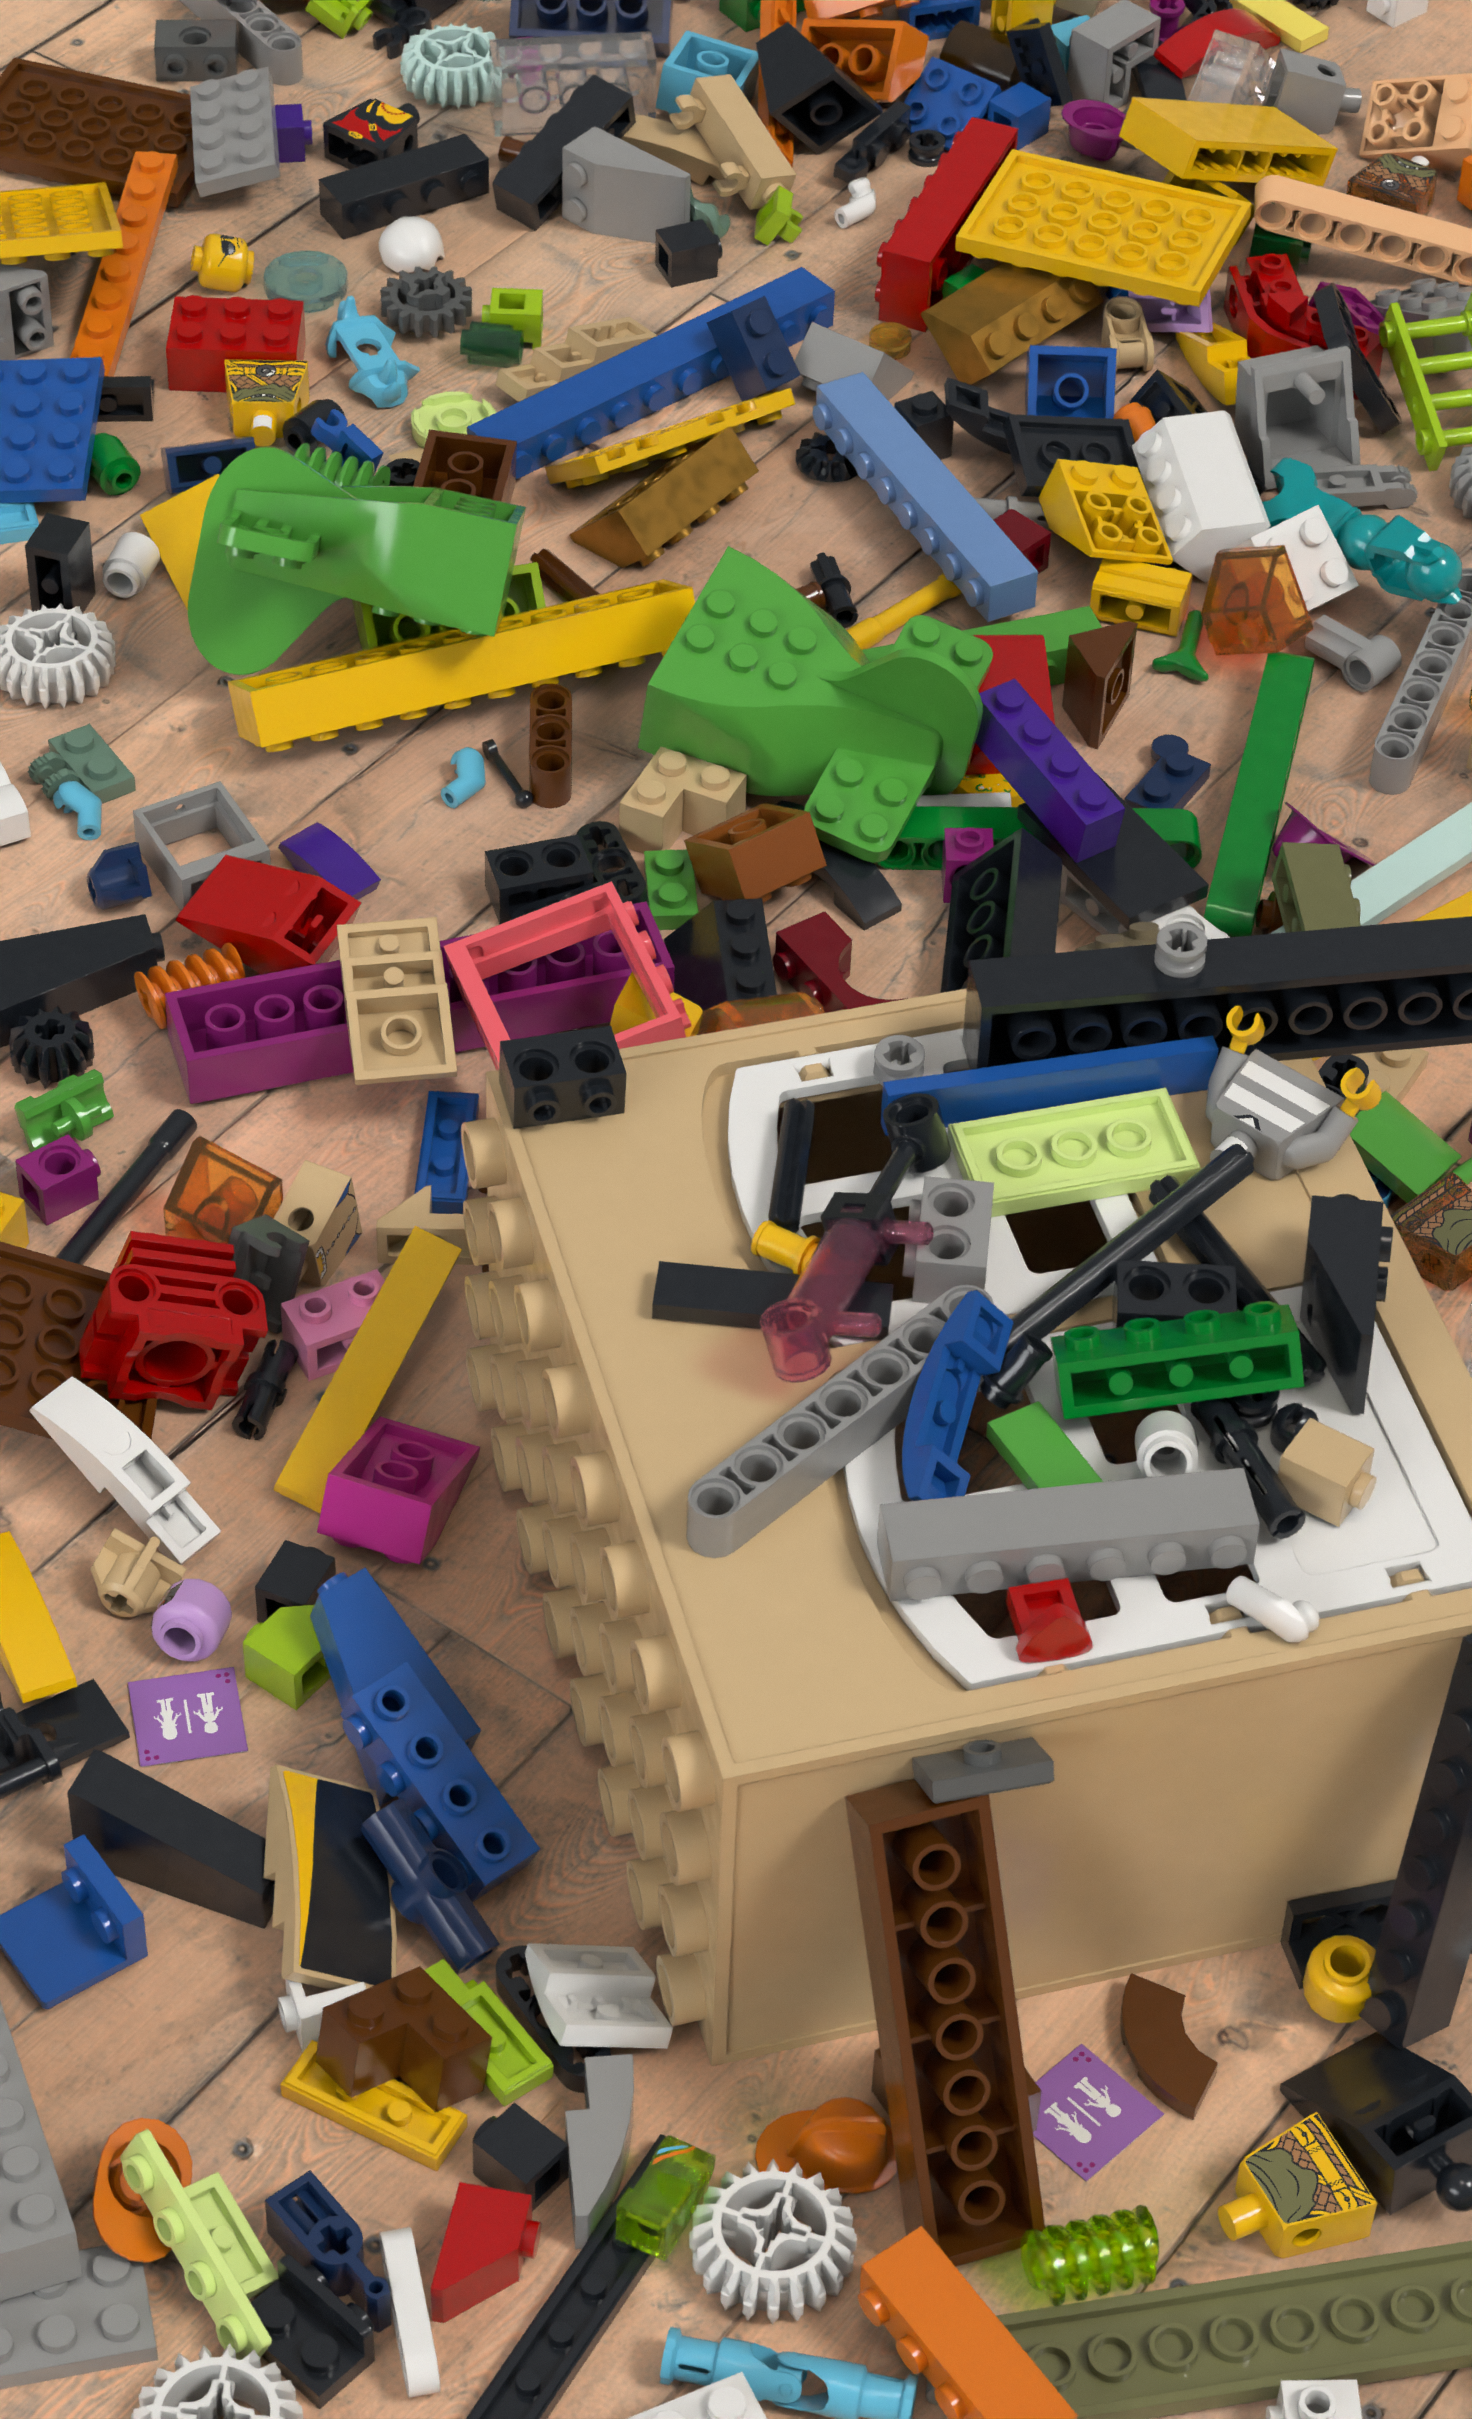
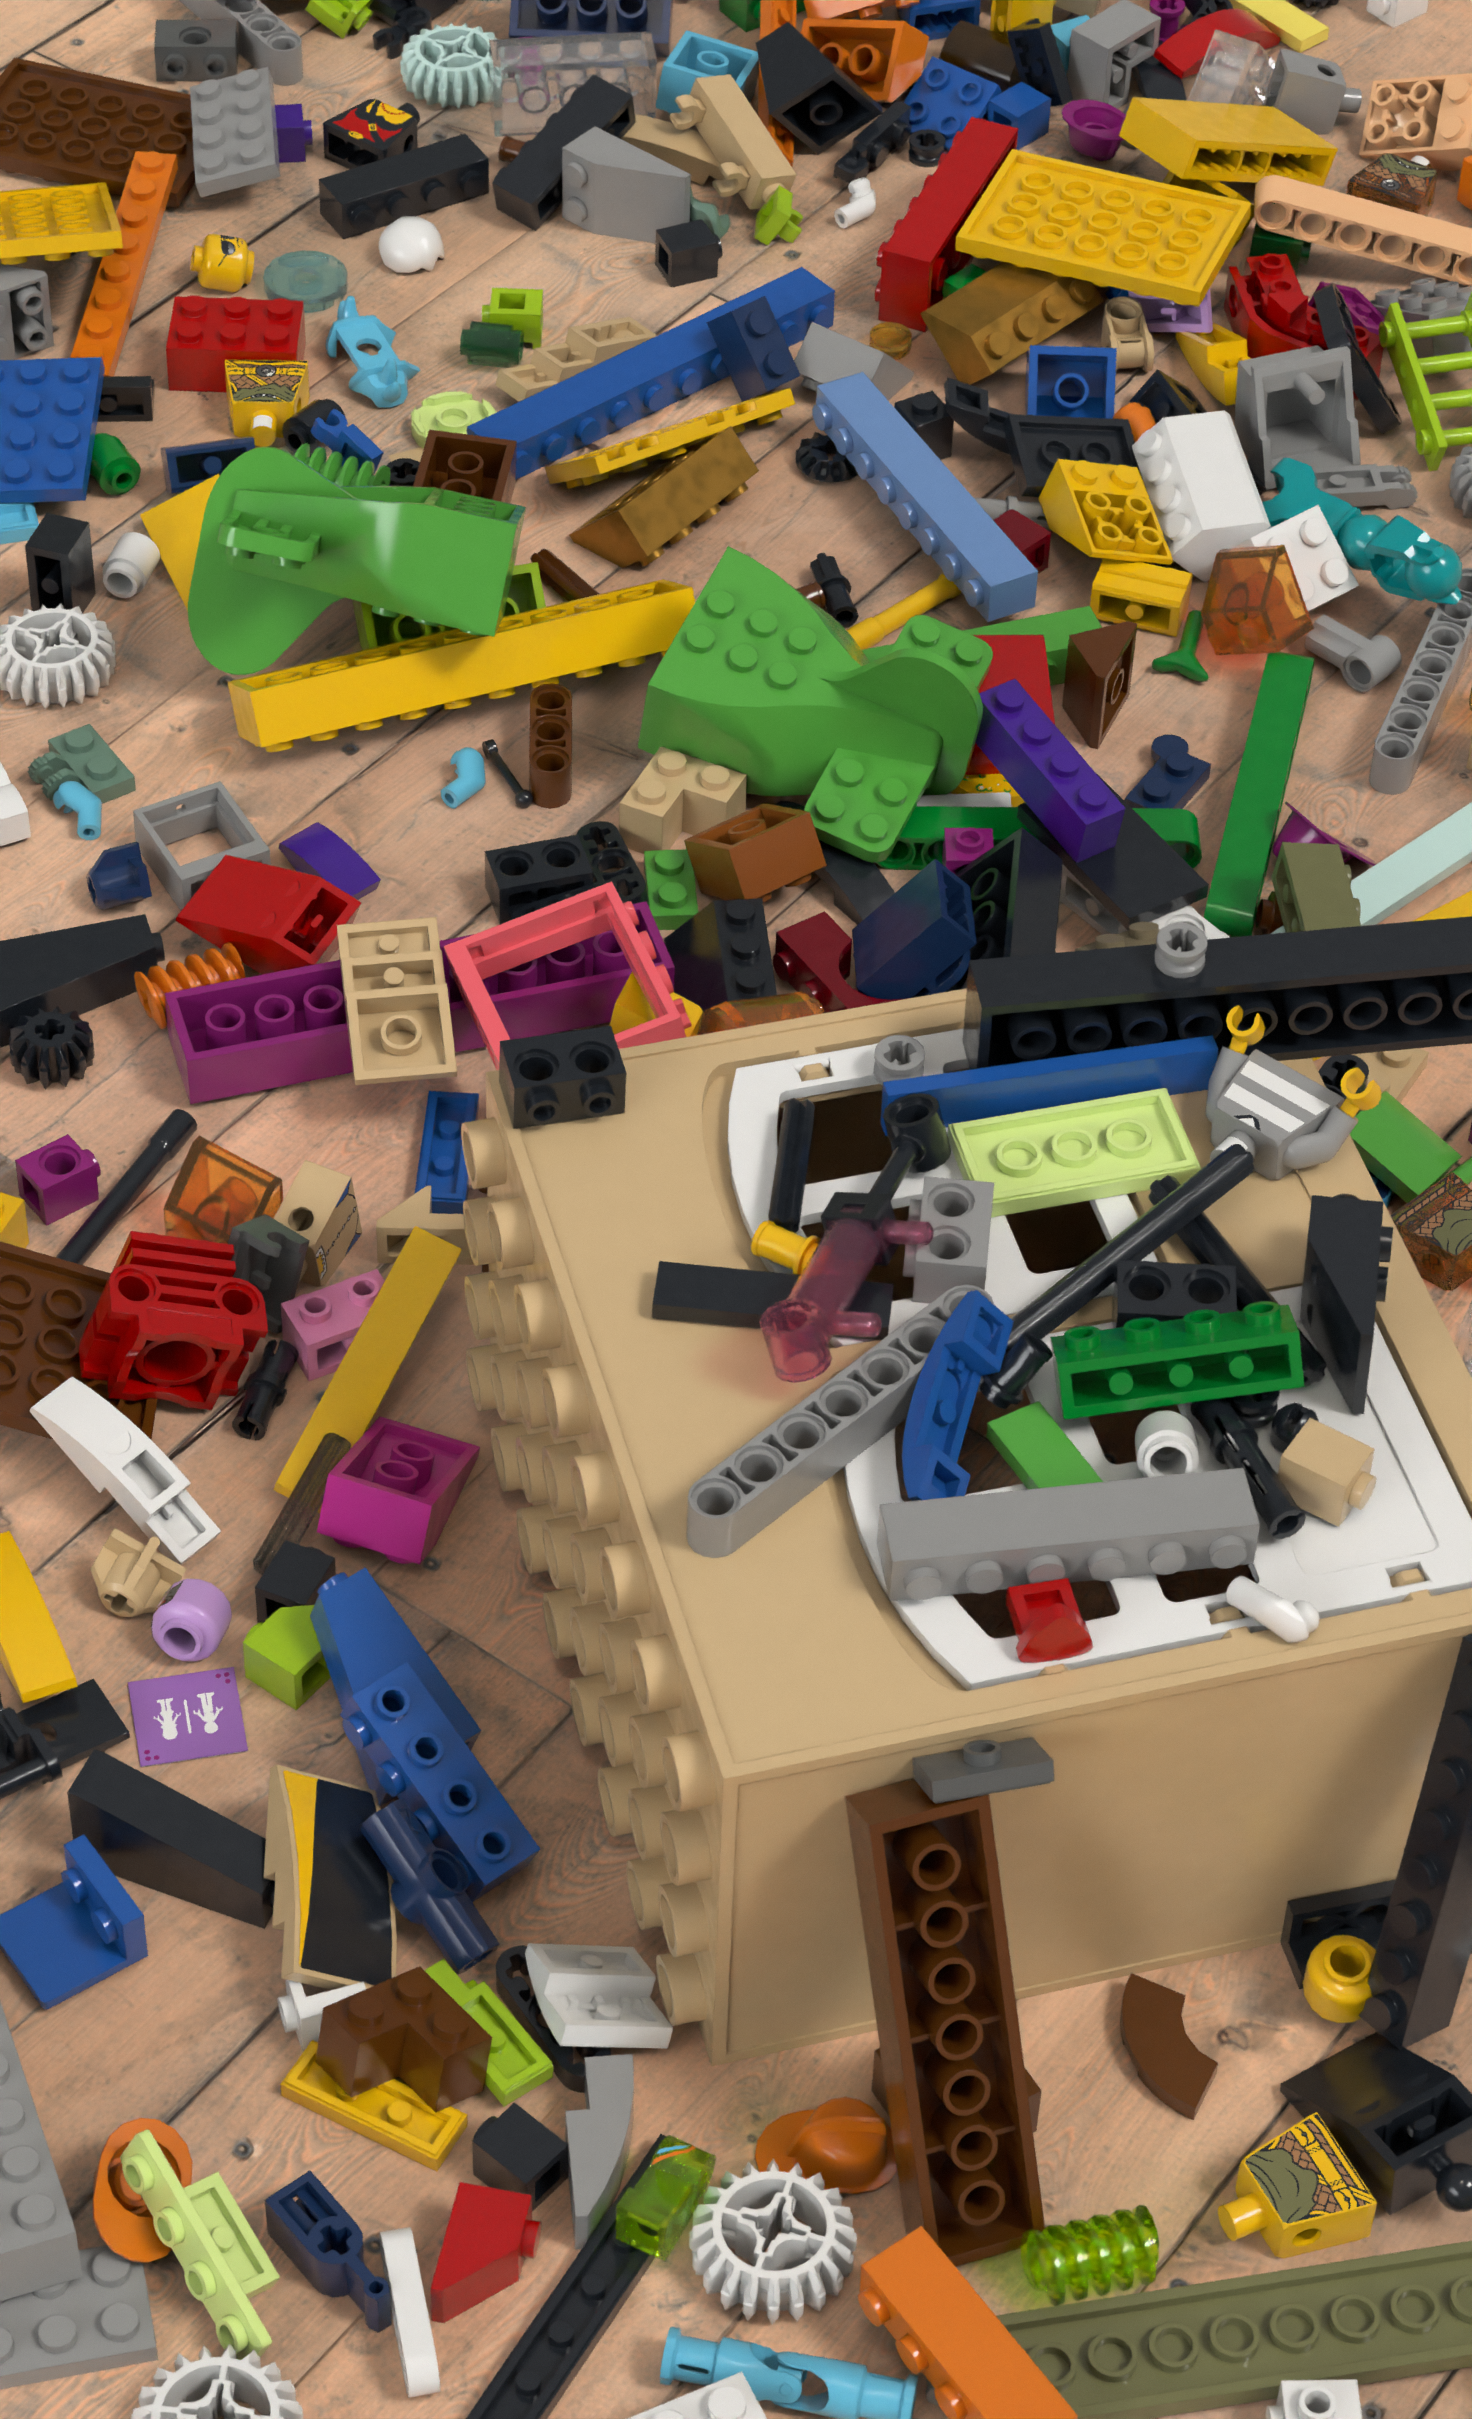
bright green hips [14,1069,114,1152] -> none
black bracket [251,2253,375,2409] -> none
dark grey gear [381,267,472,338] -> none
medium lavender sticker [1033,2043,1164,2182] -> none
none -> clear smoke axle [253,1432,351,1575]
none -> dark blue brick [852,859,977,1000]

